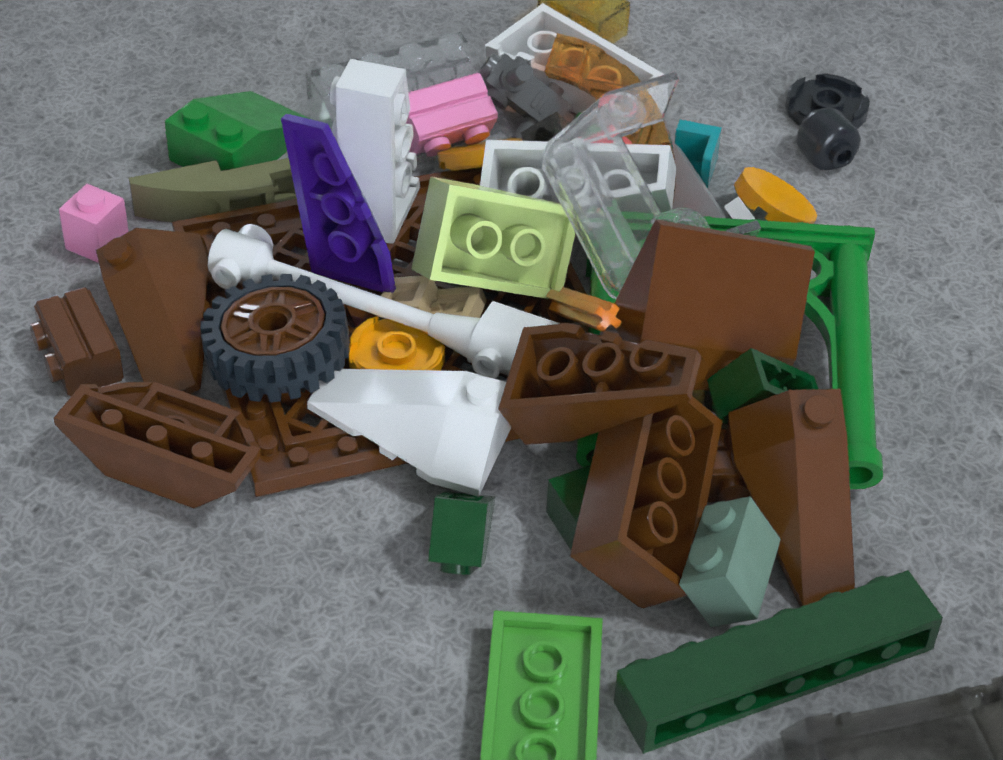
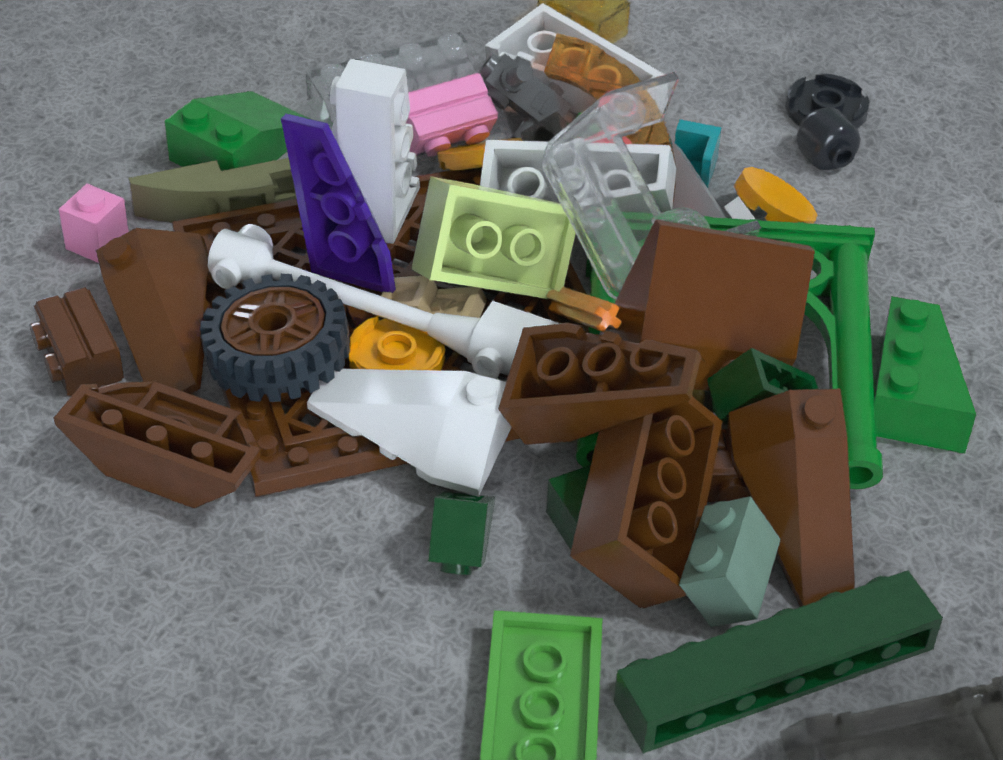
none -> green wedge [874,296,976,454]

